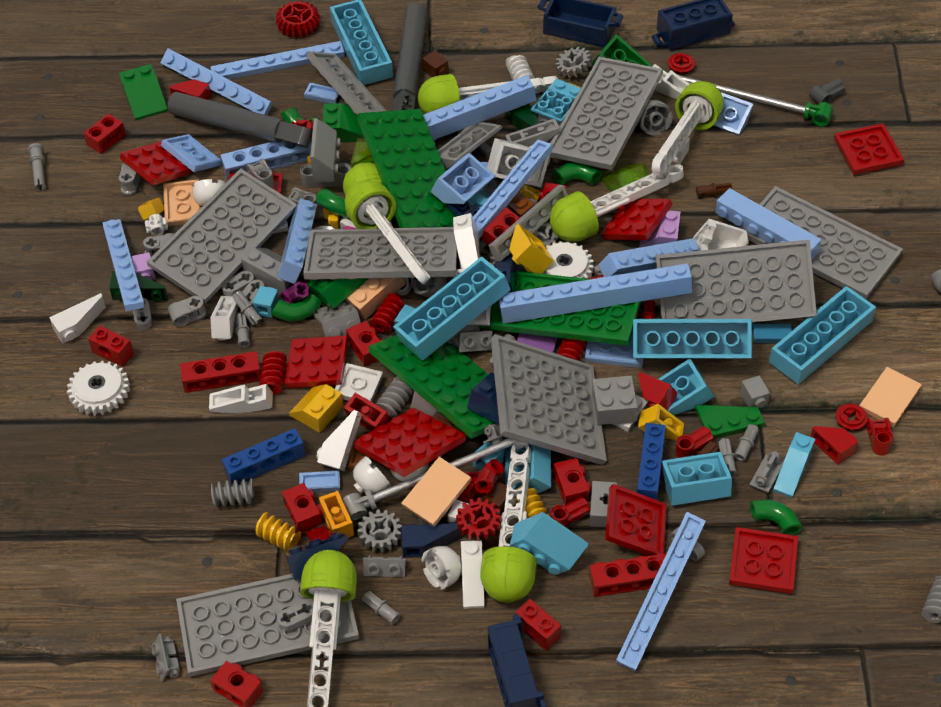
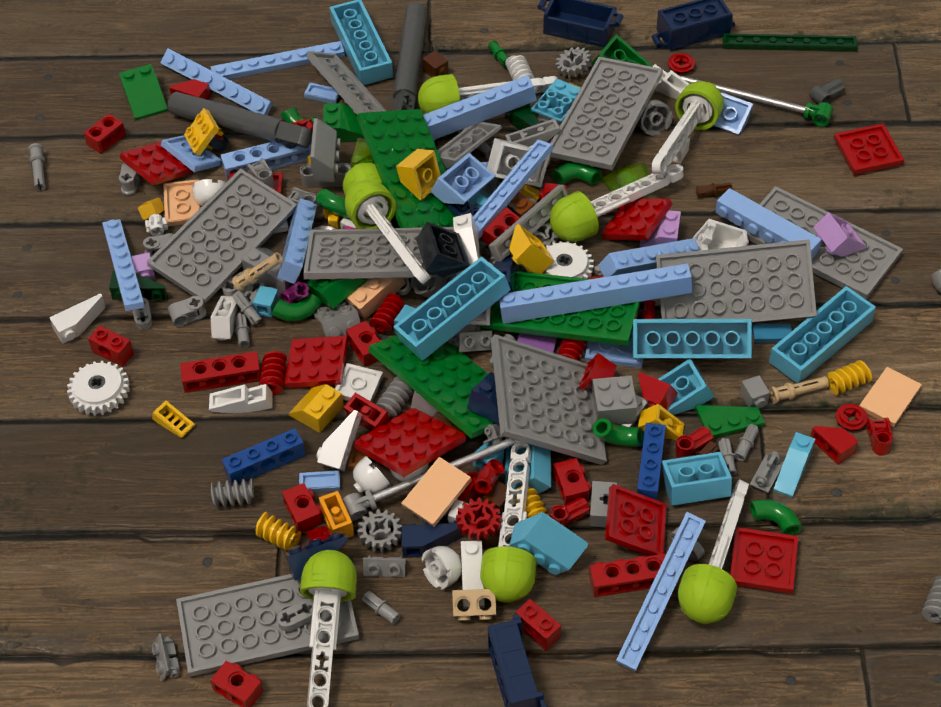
red gear [276,0,320,38] -> none
none -> yellow slope [152,401,195,438]
none -> yellow plate [184,108,229,156]
none -> tan pin [232,252,283,291]
none -> yellow slope [396,149,441,200]
none -> black slope [416,222,470,277]
none -> tan brick [452,589,496,621]
none -> green pin [488,40,509,68]
none -> red slope [579,353,617,390]
none -> green cylinder [592,418,644,447]
none -> lime piece [678,479,749,624]
none -> dark green tile [722,33,858,52]
none -> tan pin [769,376,829,404]
none -> lavender slope [813,212,867,257]
none -> yellow piece [827,360,872,396]

